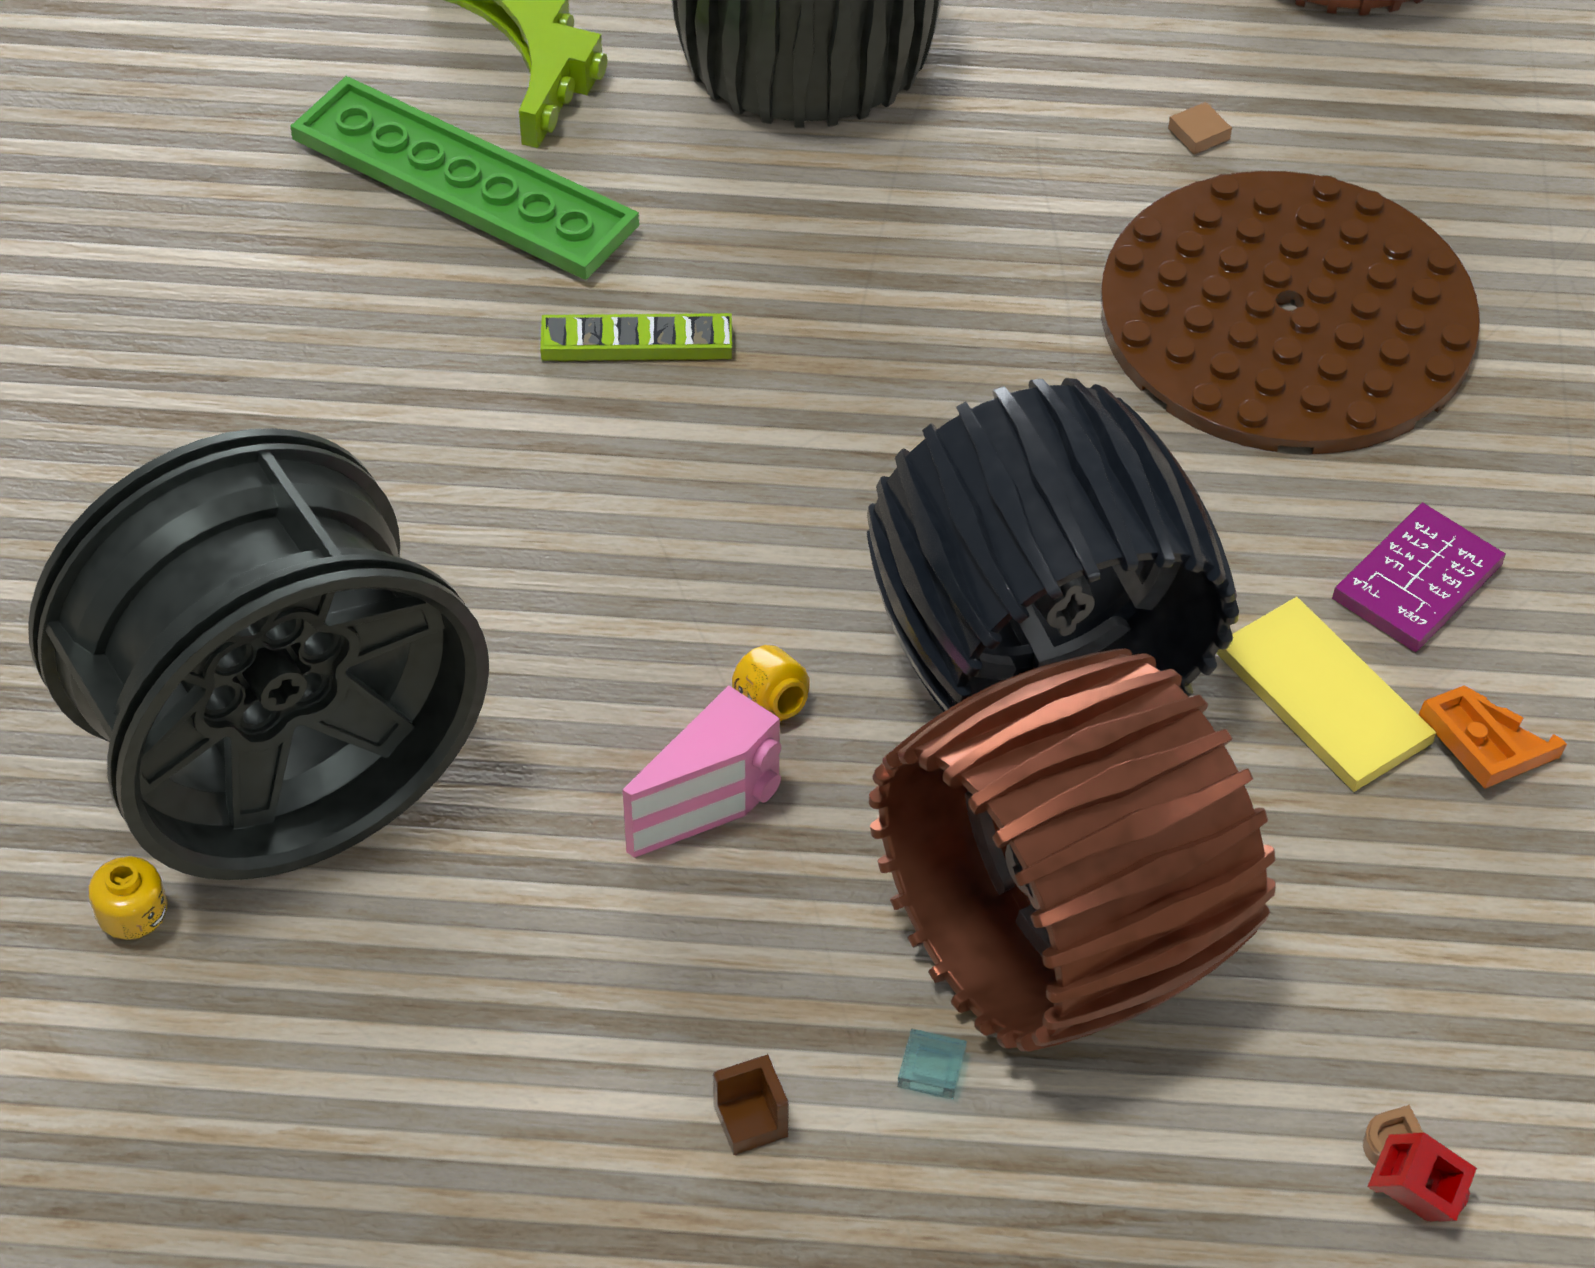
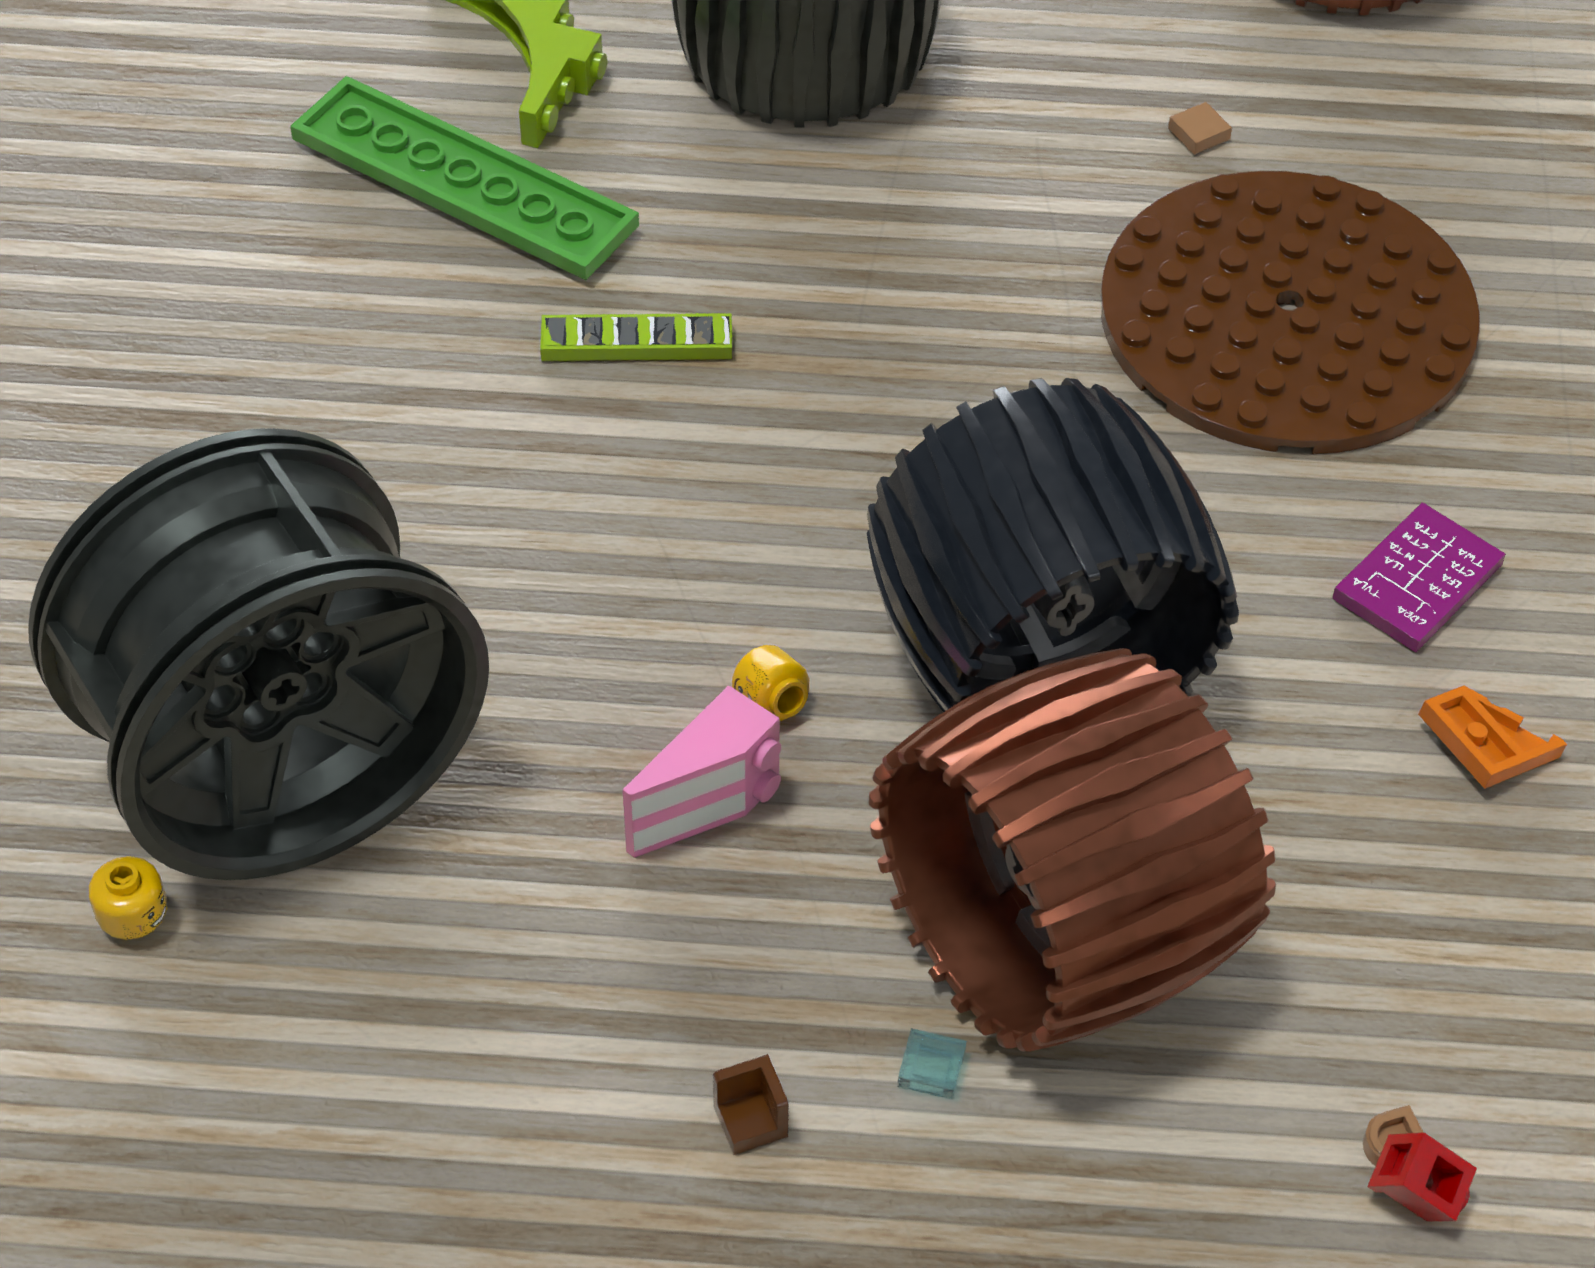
light yellow tile [1216,597,1436,792] -> none

